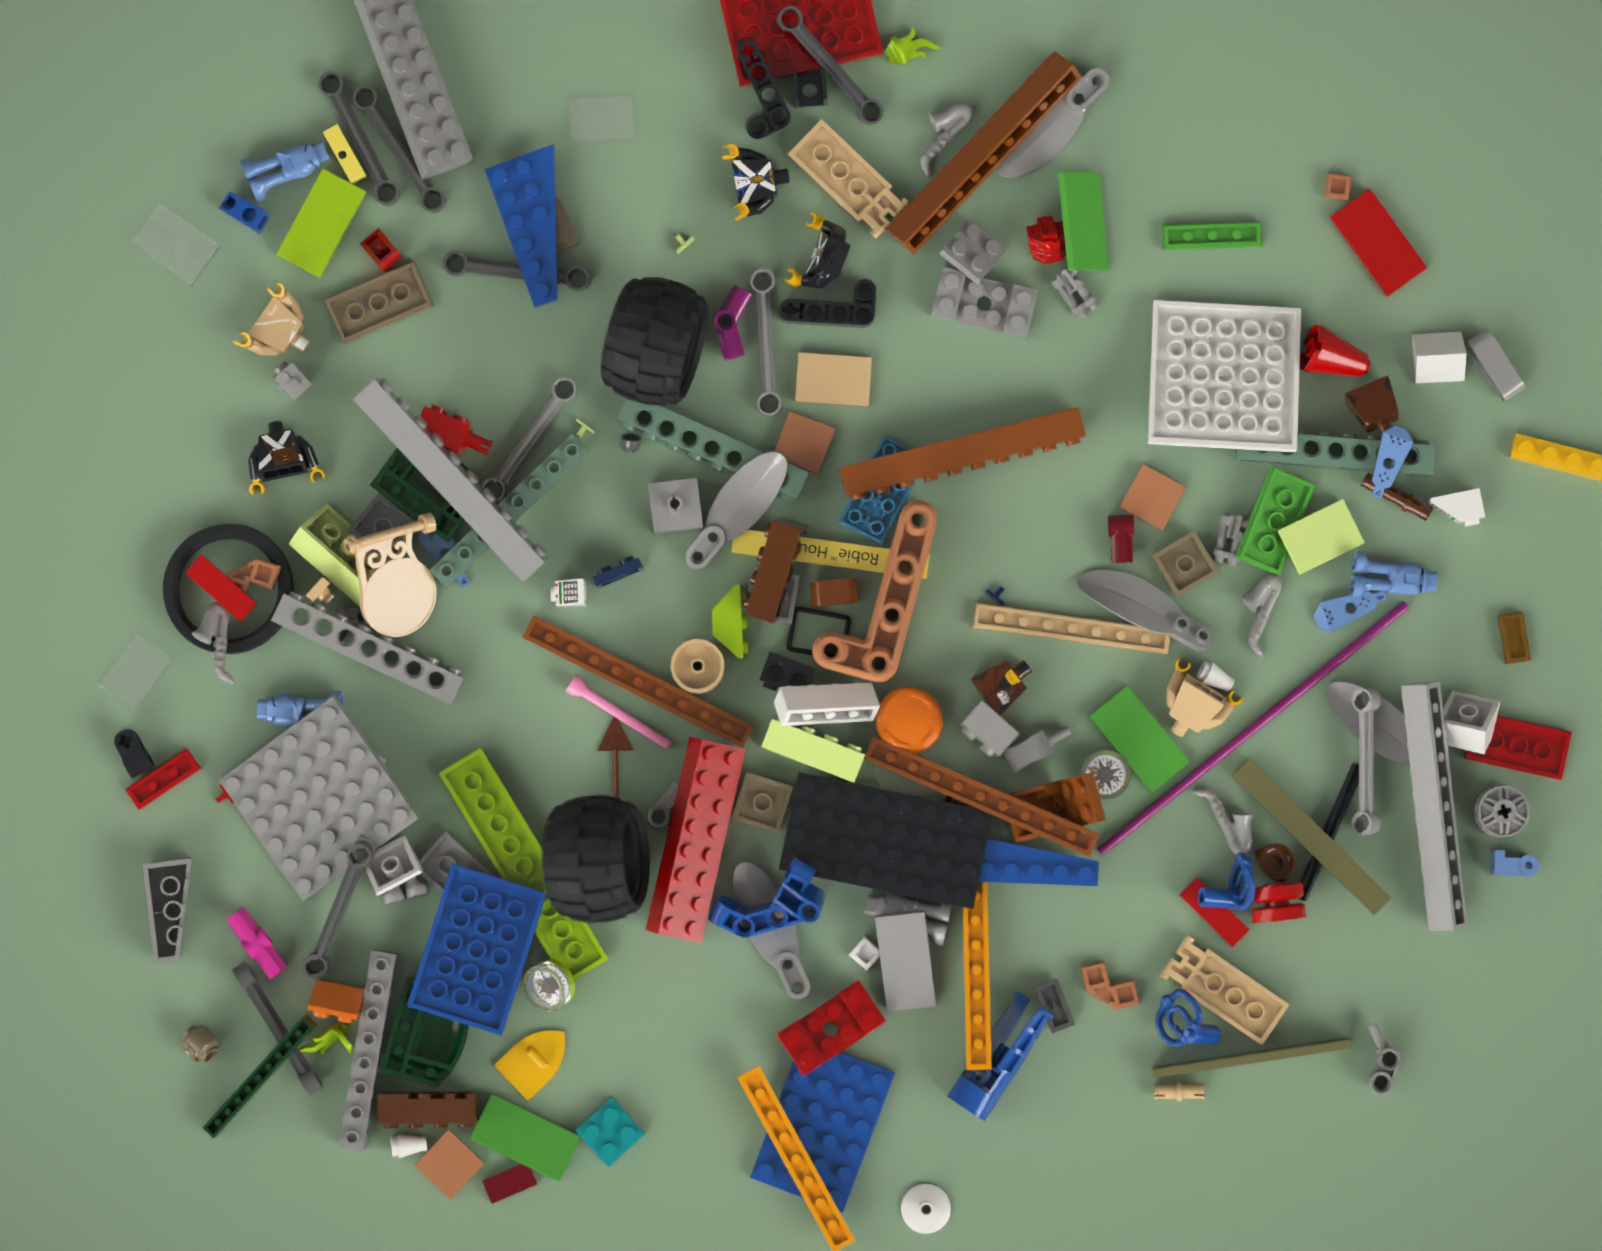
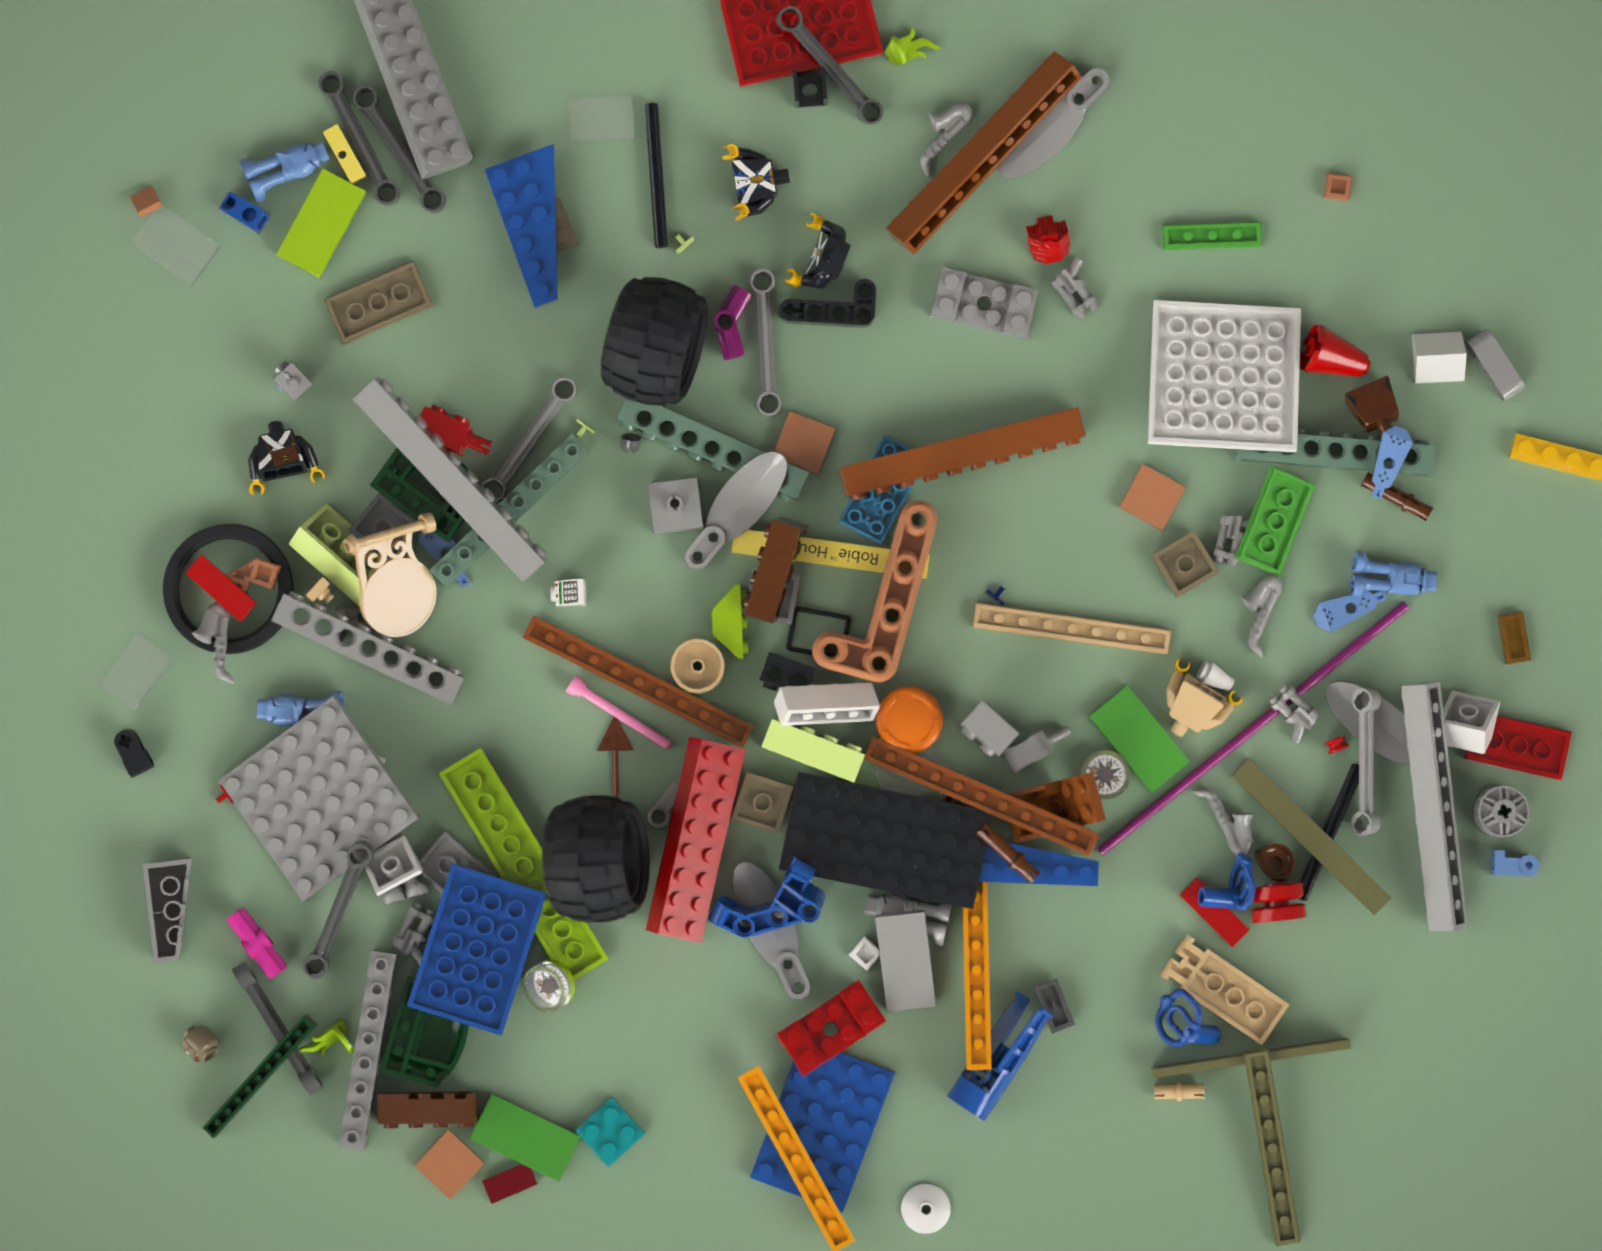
red tile [125,748,202,810] -> none
tan torso [233,280,311,356] -> none
orange slope [308,979,365,1023] -> none
red slope [360,228,403,273] -> none
white cone [390,1134,427,1158] -> none
dark grey piece [443,250,590,292] -> none
yellow shield [494,1030,565,1101] -> none
dark blue plate [593,556,644,588] -> none
black beam [736,37,791,139] -> none
tan hinge [787,119,909,239] -> none
tan tile [795,352,872,407] -> none
dark orange beam [810,578,859,607] -> none
light grey plate [940,218,1008,285] -> none
torso [970,660,1032,716] -> none
bright green tile [1058,171,1109,271] -> none
light grey plant [1077,570,1214,652] -> none
nougat tile [1080,961,1140,1010] -> none
dark red piece [1108,514,1134,563] -> none
yellowish green tile [1278,499,1365,575] -> none
red tile [1330,189,1427,297] -> none
light grey beam [1367,1023,1401,1094] -> none
white slope [1428,488,1485,527] -> none
none -> nougat tile [130,185,162,218]
none -> light grey piece [392,903,436,965]
none -> black axle [645,103,668,249]
none -> reddish brown pin [975,822,1040,883]
none -> olive tile [1243,1048,1300,1246]
none -> light grey piece [1269,683,1319,743]
none -> red bush [1324,735,1349,754]

